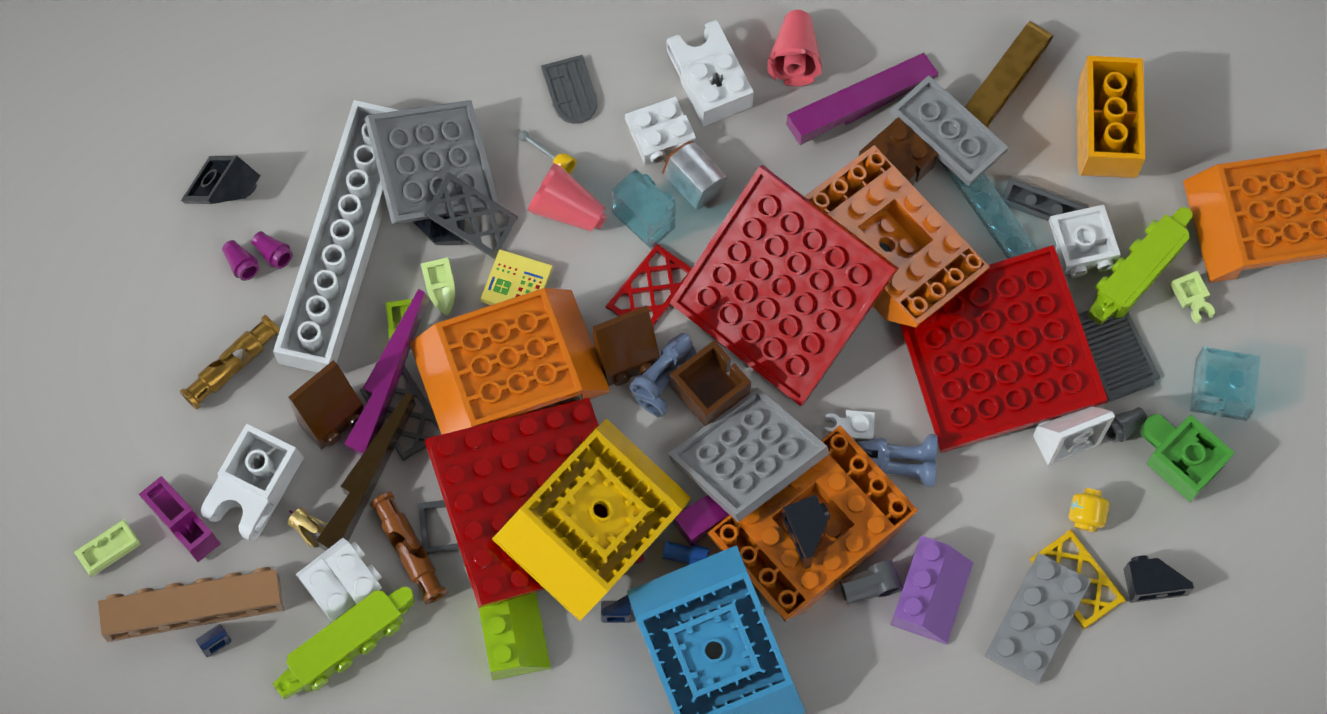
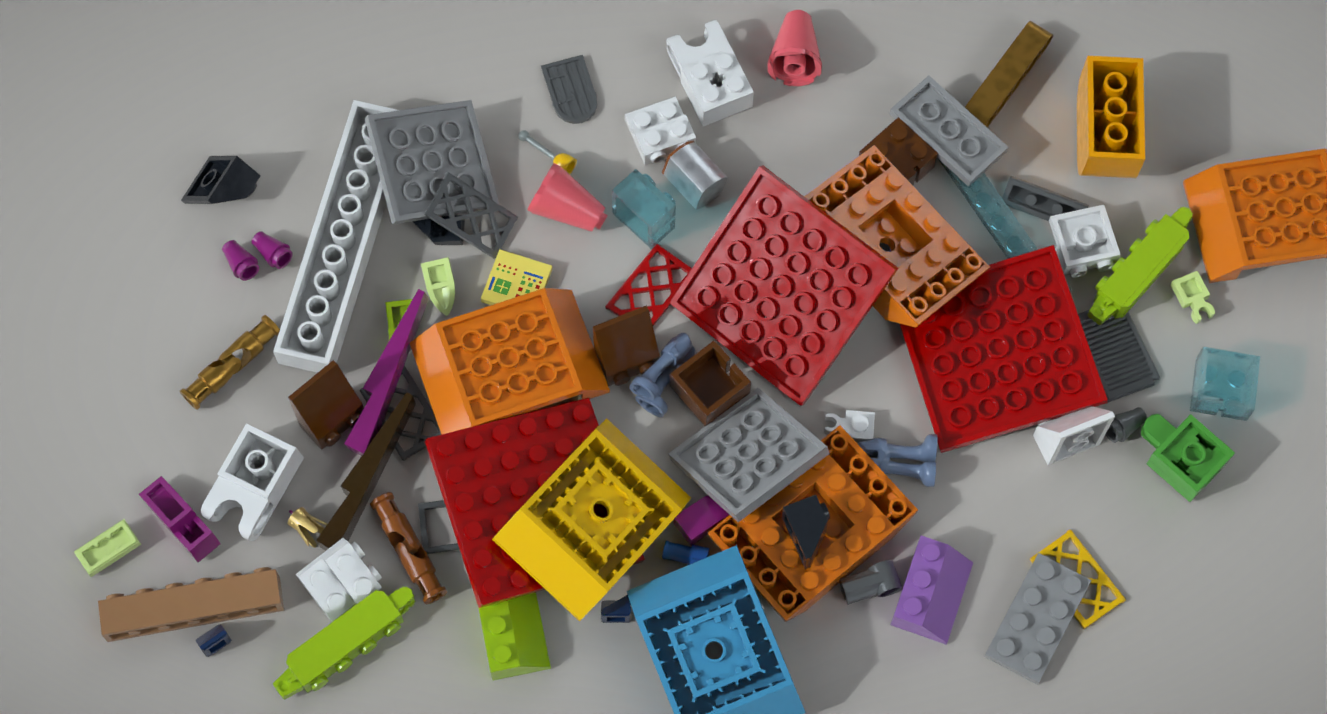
magenta slope [786,53,939,146] -> none
yellow head [1068,488,1110,532] -> none
black slope [1123,555,1194,603] -> none

